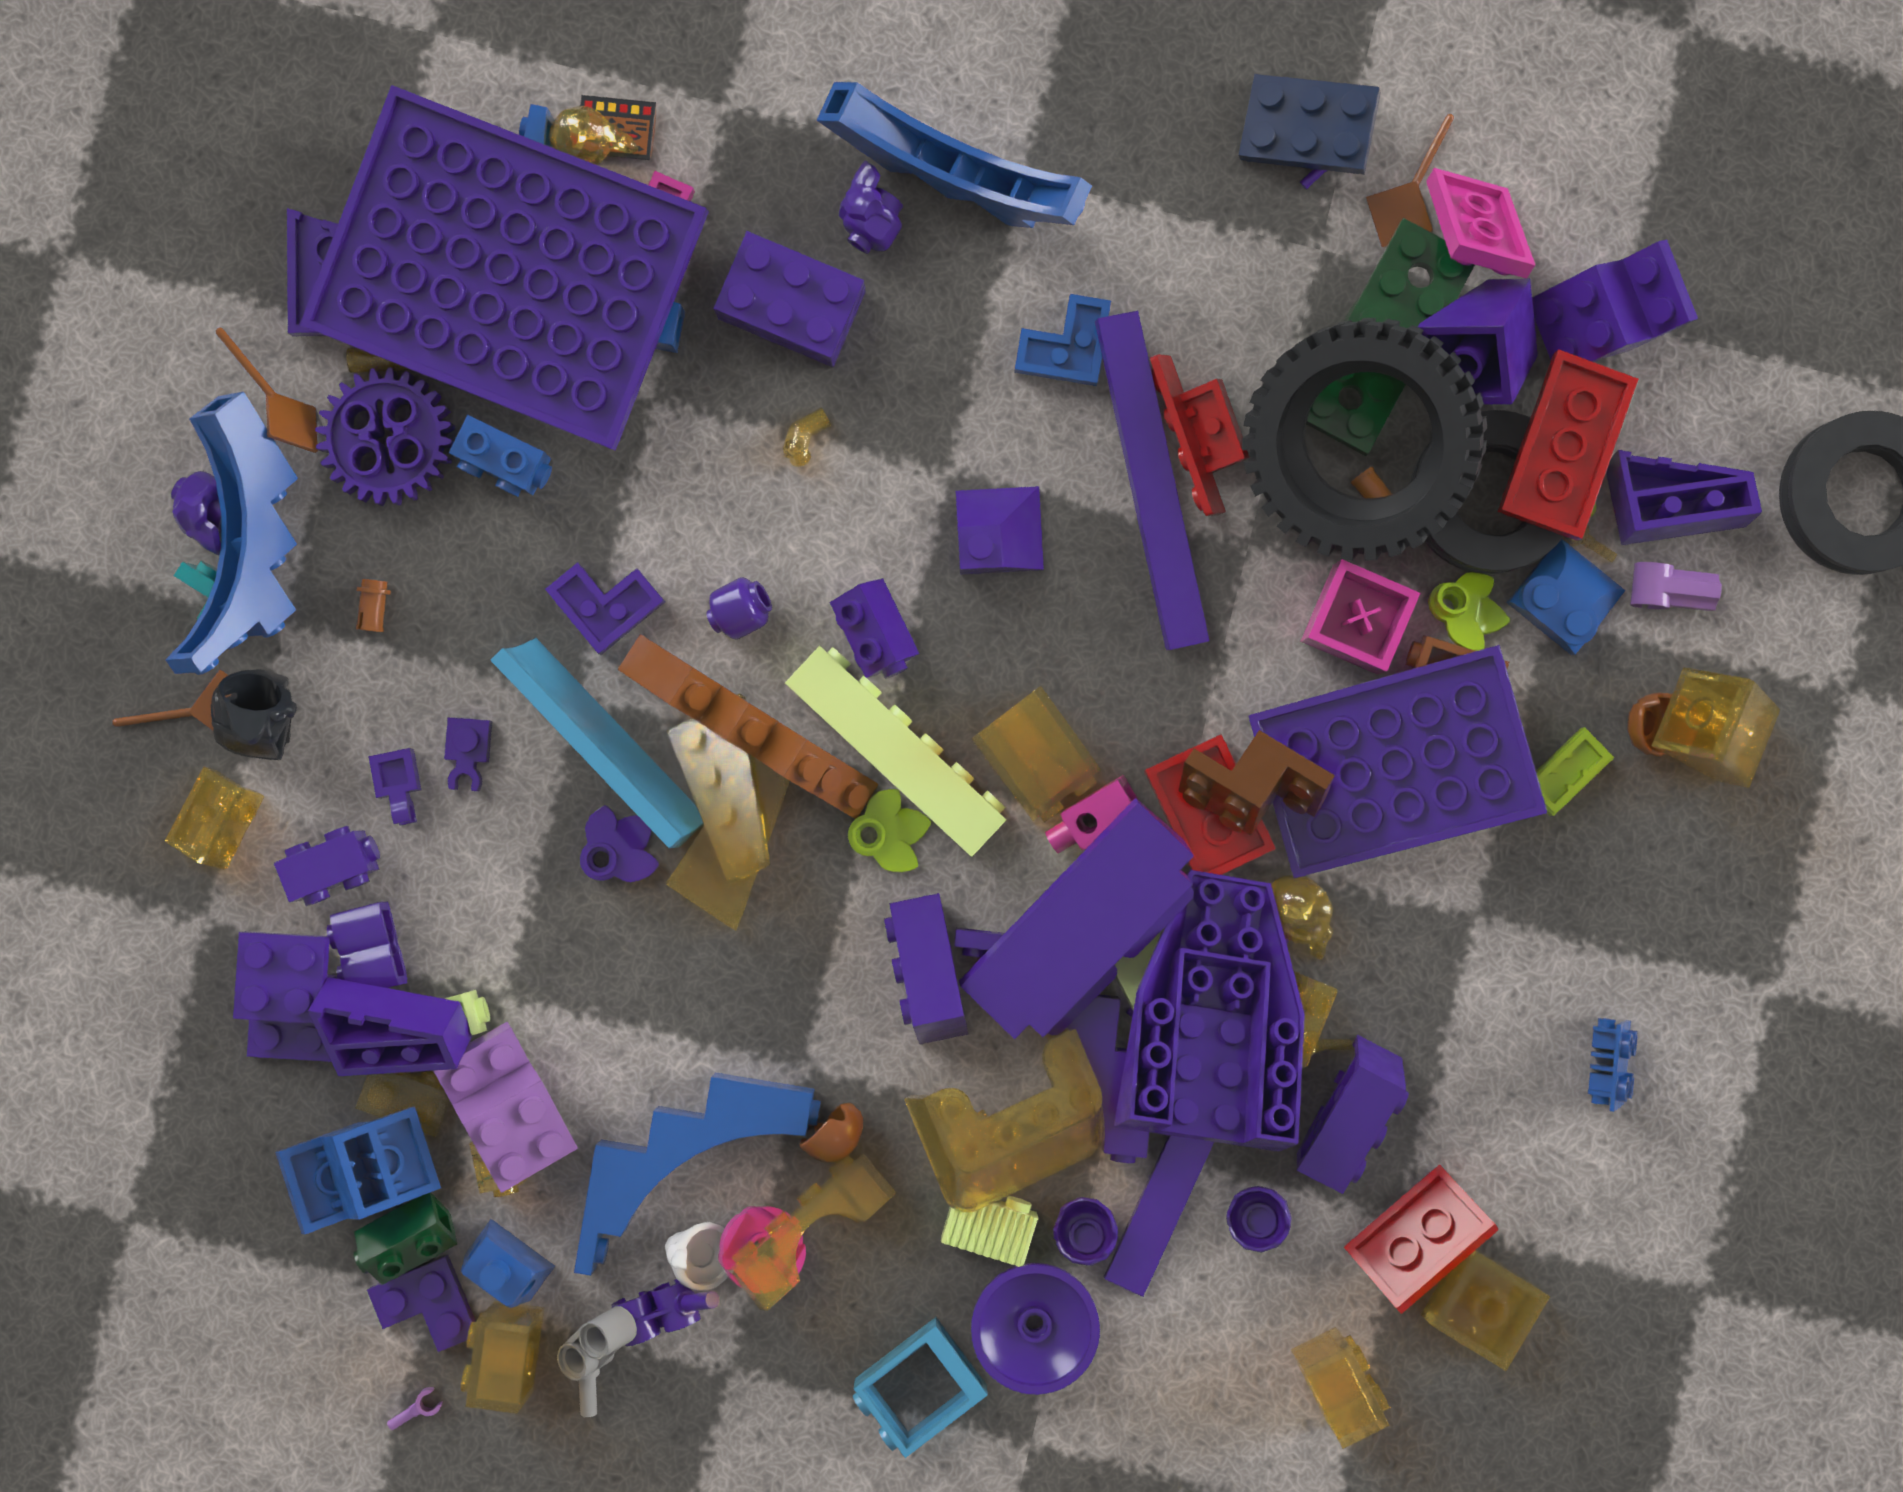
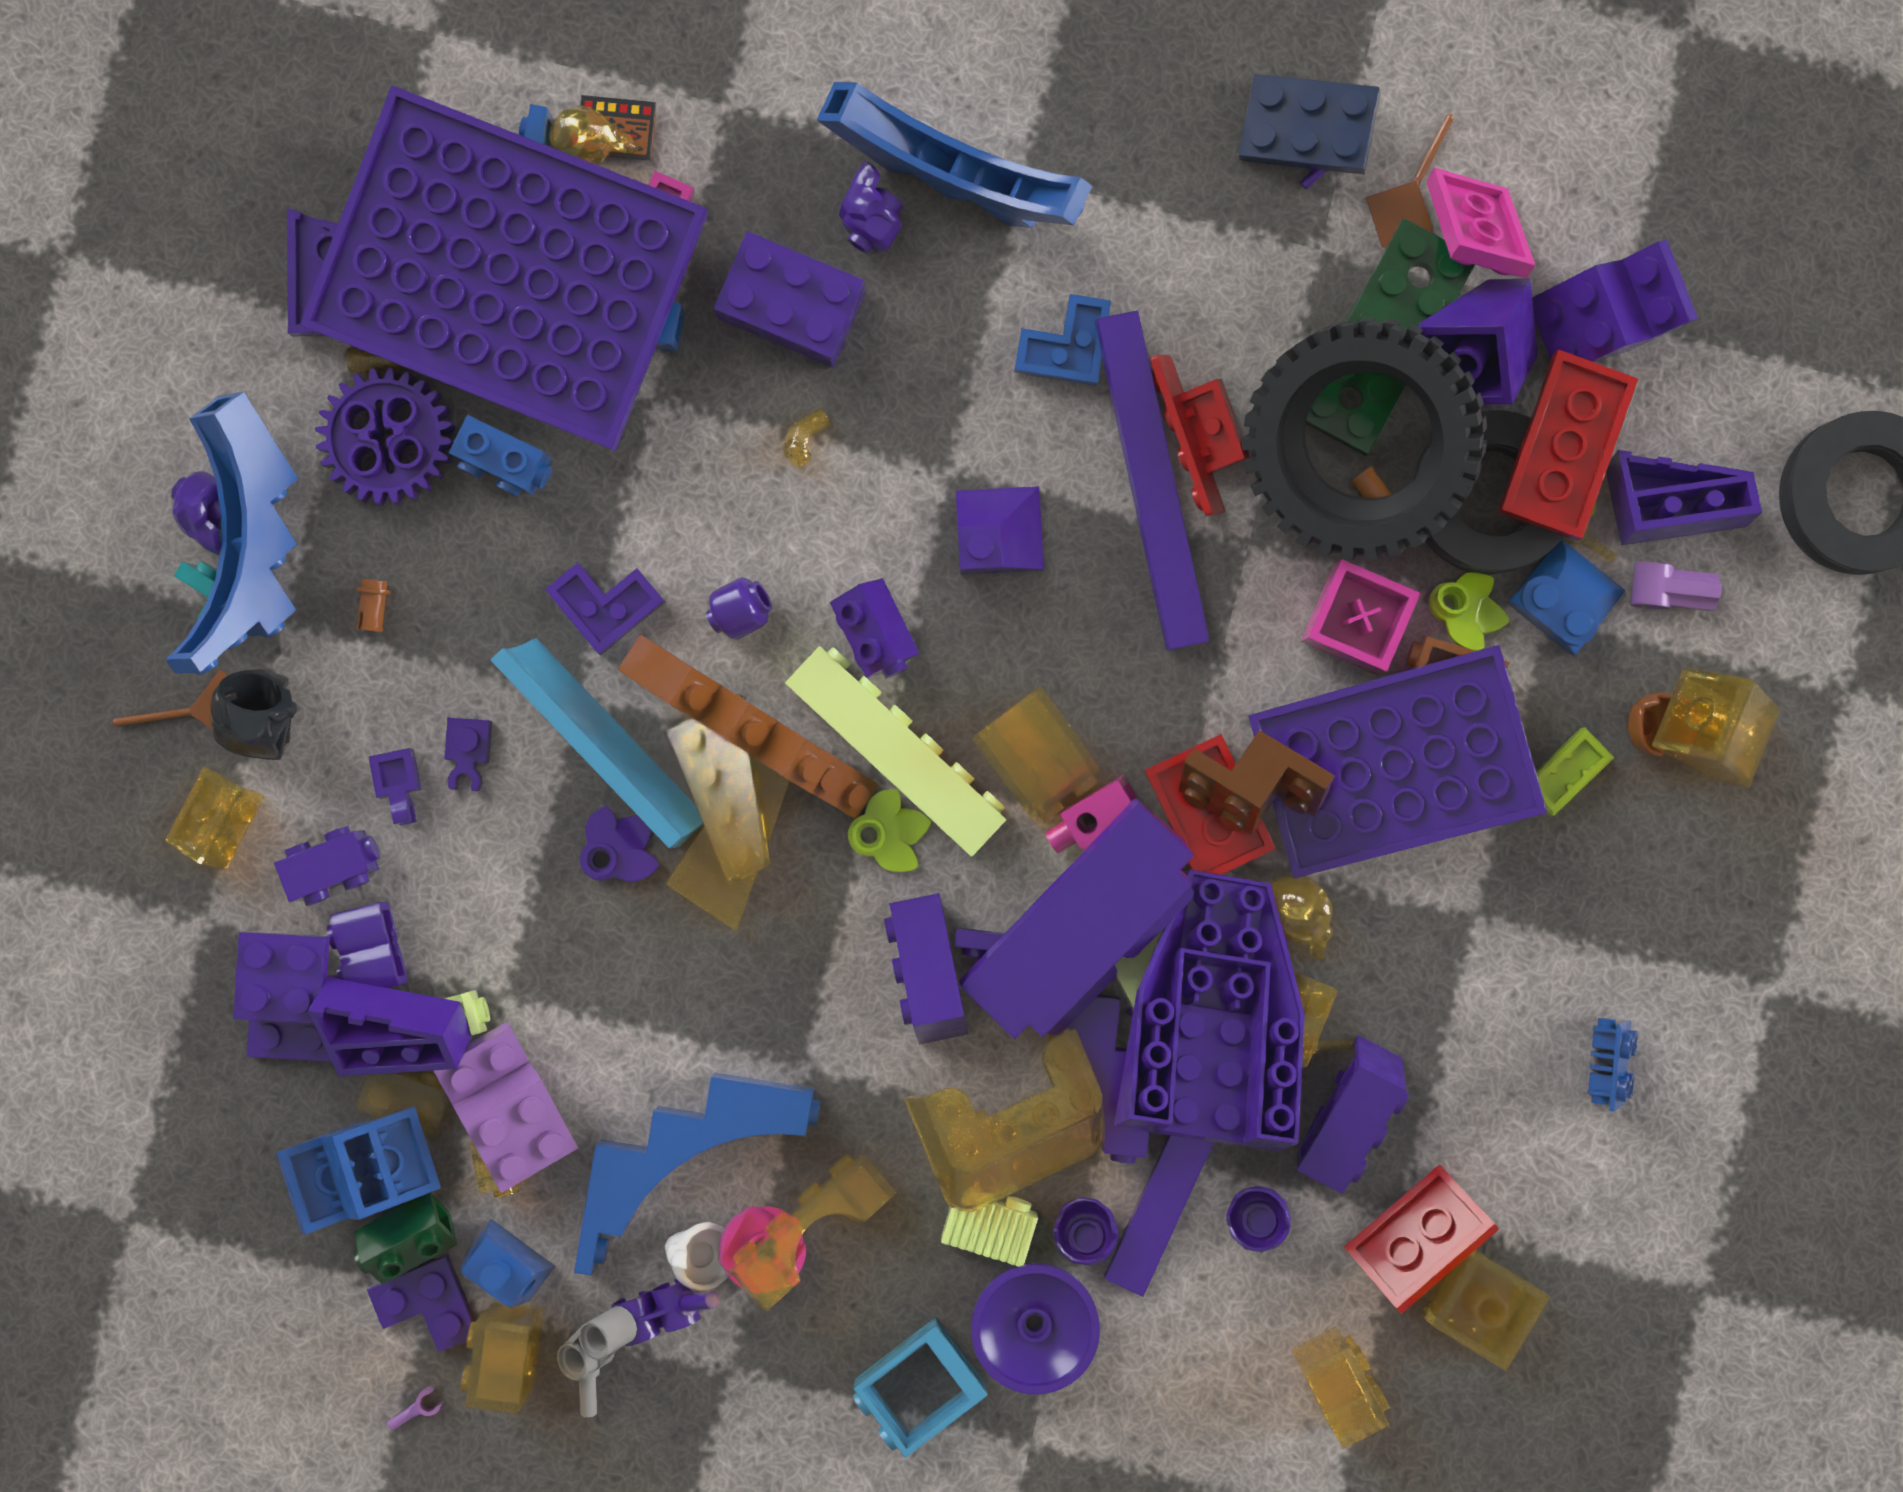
dark orange piece [216,327,318,453] -> none
dark orange hair [799,1102,863,1163] -> none

